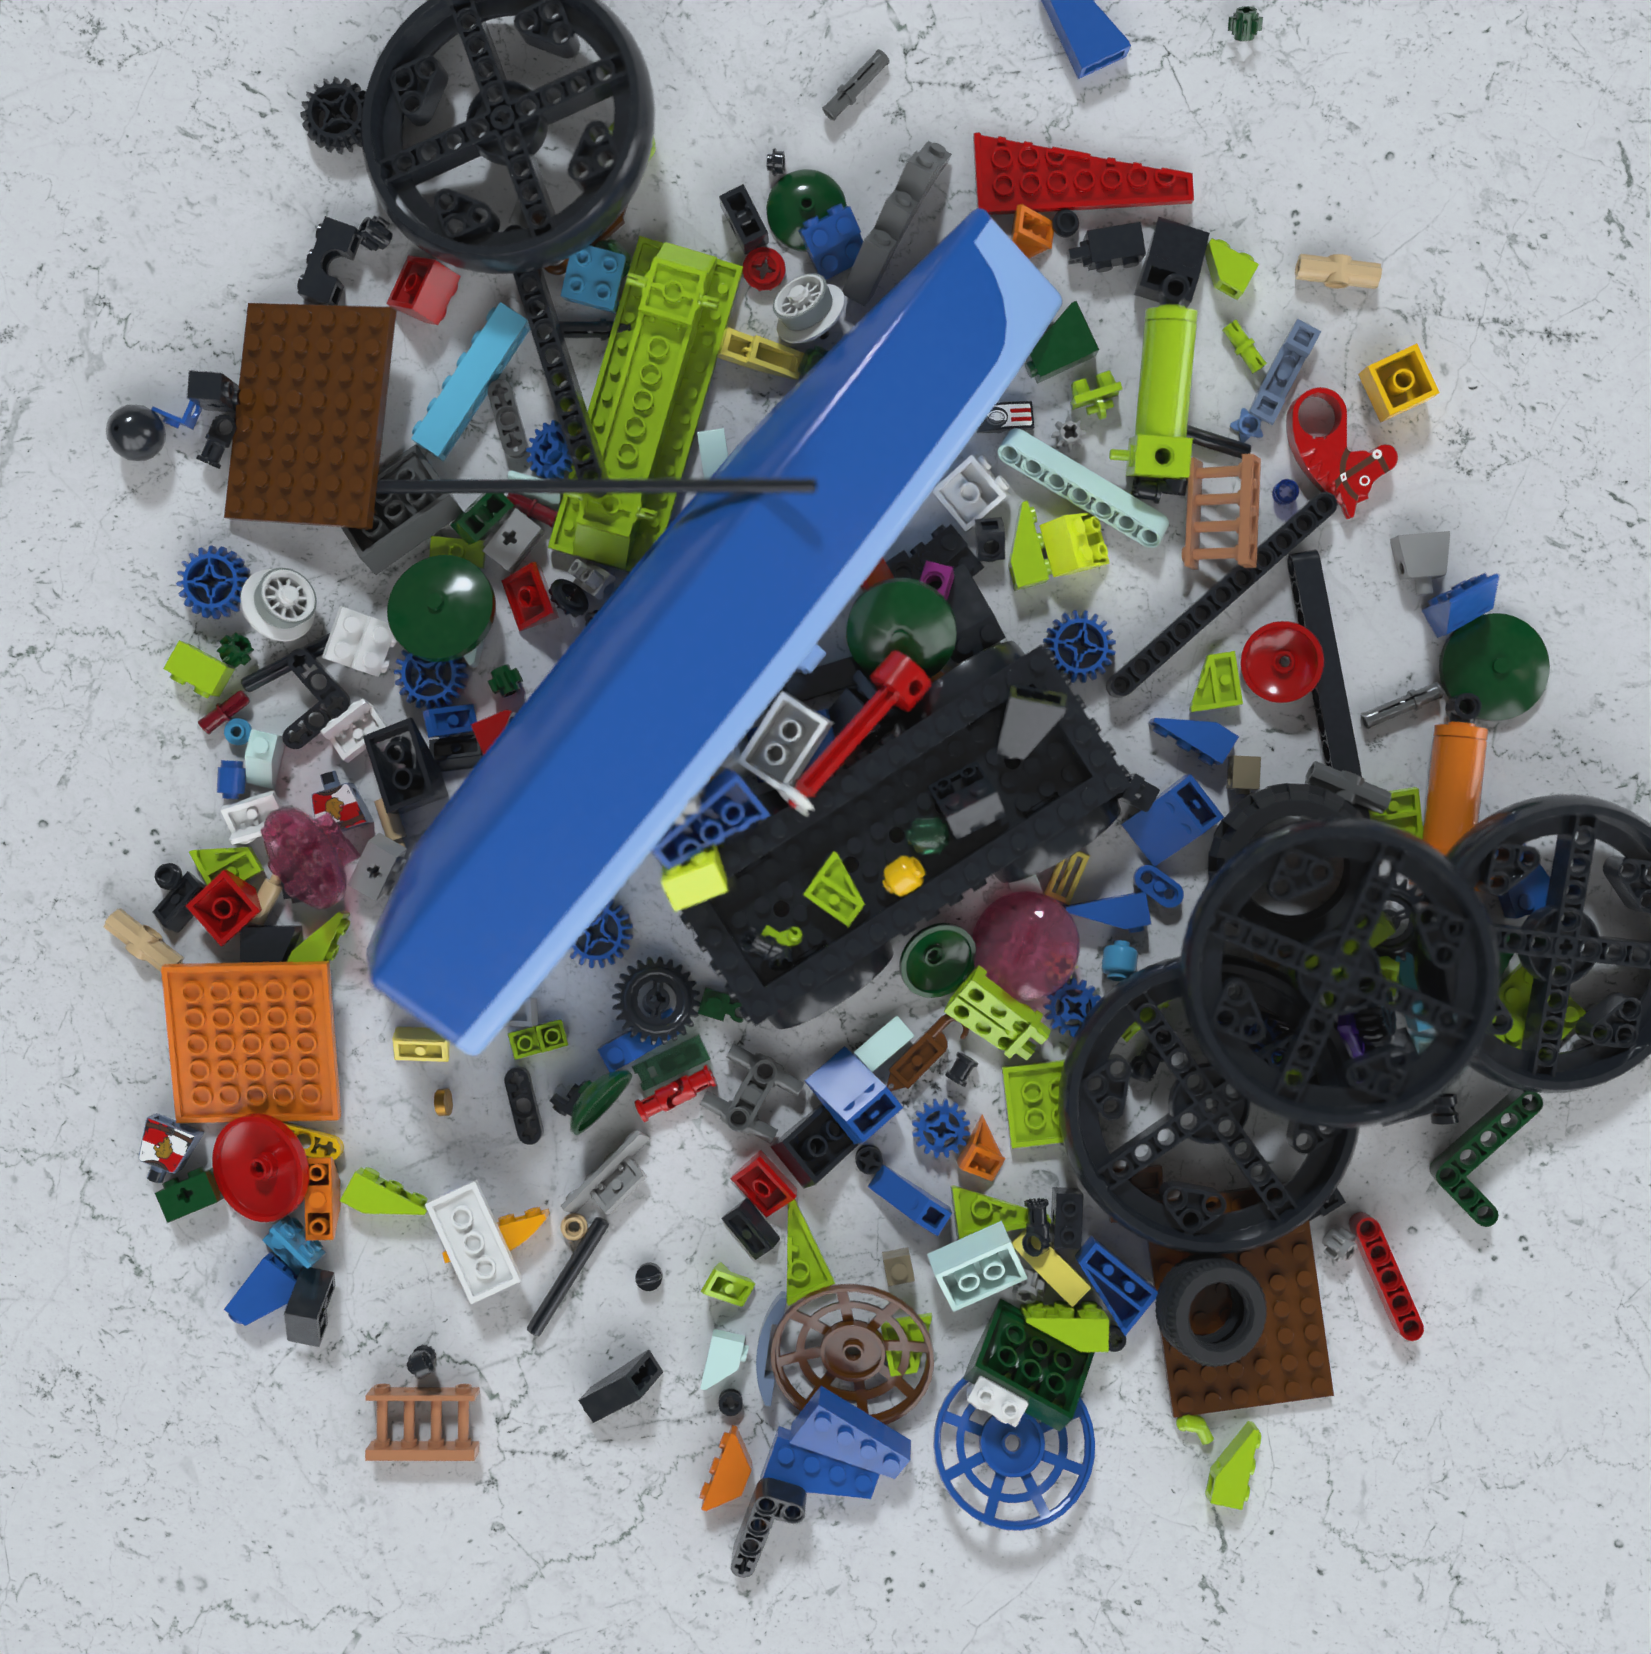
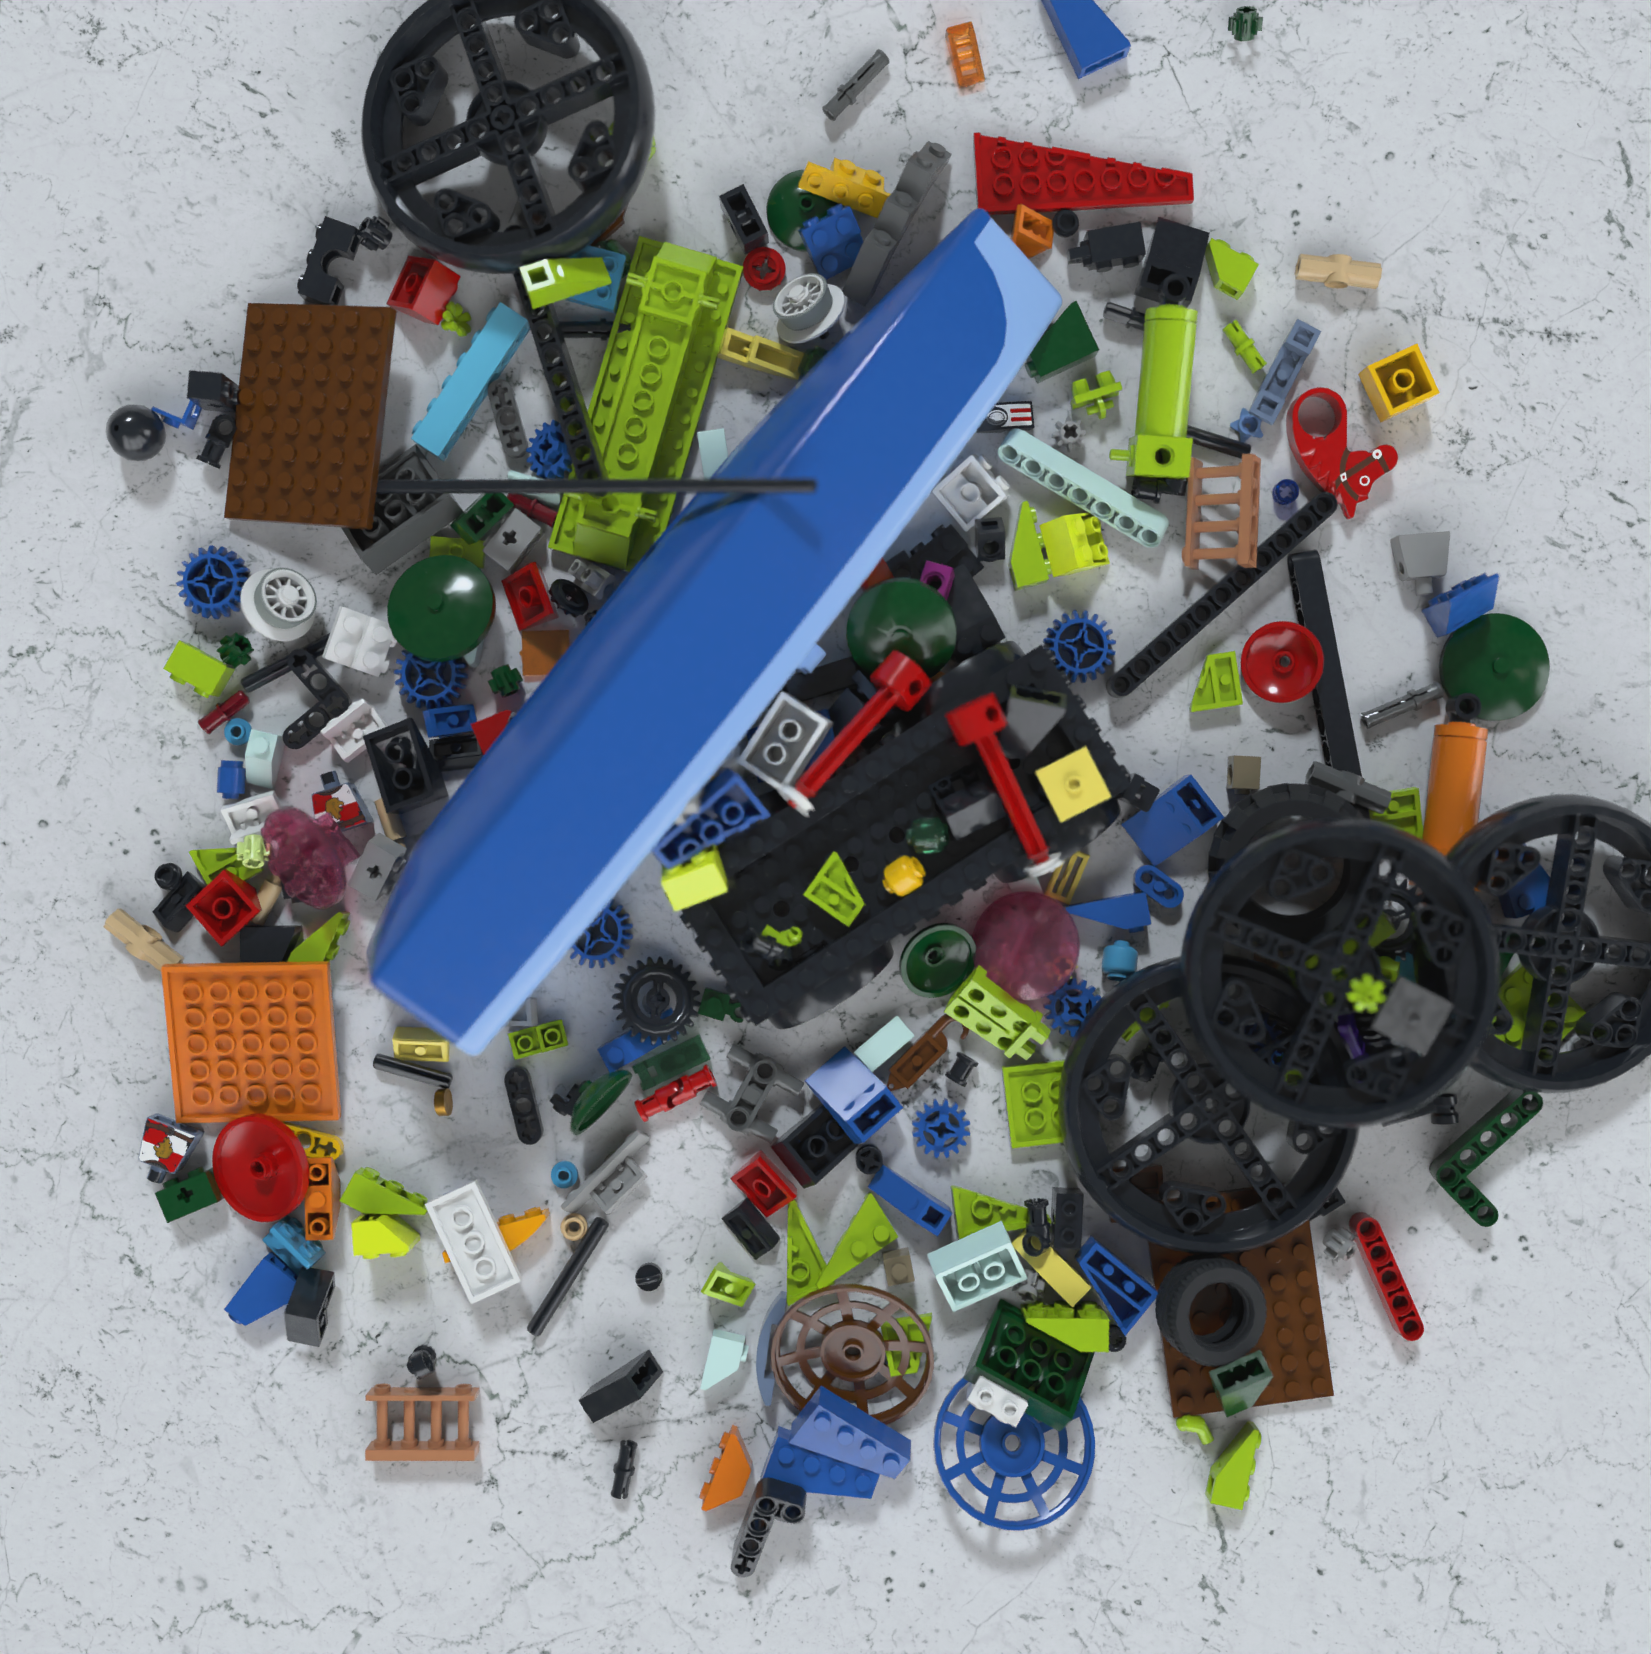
black gear [300,76,366,155] -> none
black bush [719,1388,743,1416] -> none
black plate [767,148,785,176] -> none
orange slope [956,1114,1006,1182] -> none
blue slope [1148,718,1239,766] -> none
none -> yellowish green gear [236,834,271,868]
none -> neon yellow slope [351,1213,421,1259]
none -> black axle [373,1054,453,1089]
none -> lime plant [441,301,471,337]
none -> clear orange piece [519,630,570,676]
none -> lime slope [520,257,612,309]
none -> dark azure plate [551,1161,578,1188]
none -> black pin [611,1440,638,1499]
none -> yellow bracket [798,157,891,219]
none -> lime wing [815,1192,898,1289]
none -> clear orange slope [945,22,985,88]
none -> red piece [945,692,1065,879]
none -> light yellow plate [1035,747,1111,822]
none -> black axle [1103,302,1145,331]
none -> dark green slope [1209,1350,1273,1417]
none -> lime plant [1347,974,1385,1012]
none -> flat silver plate [1371,976,1453,1055]

